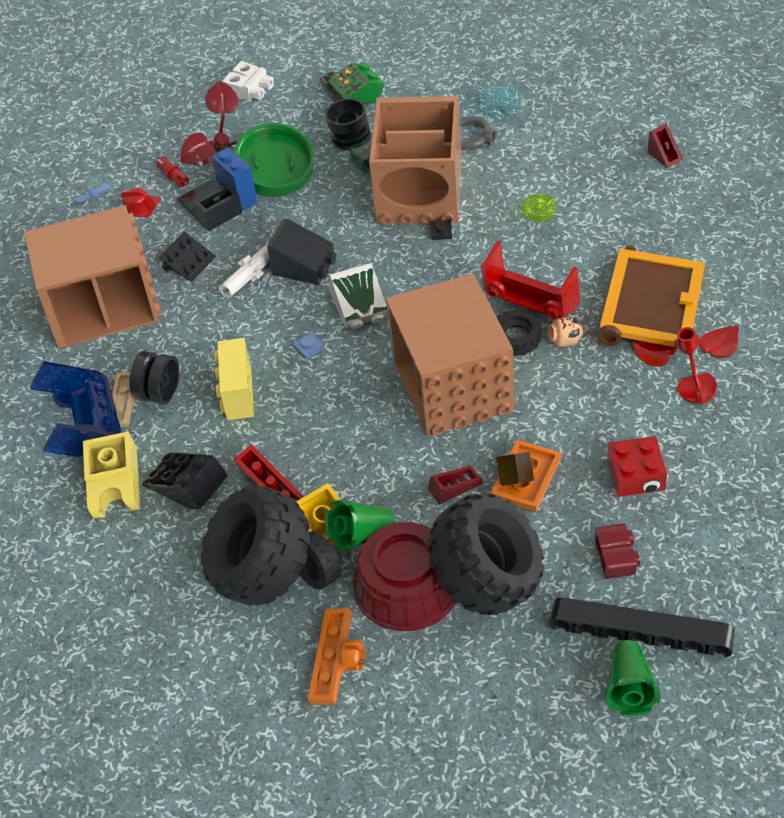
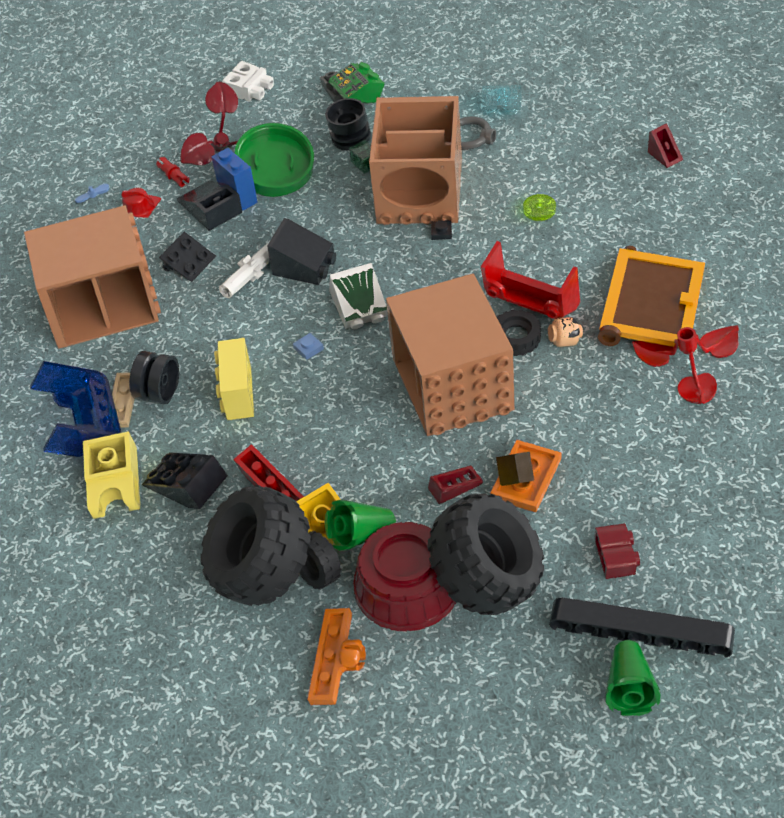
red brick [607,436,667,497] -> none

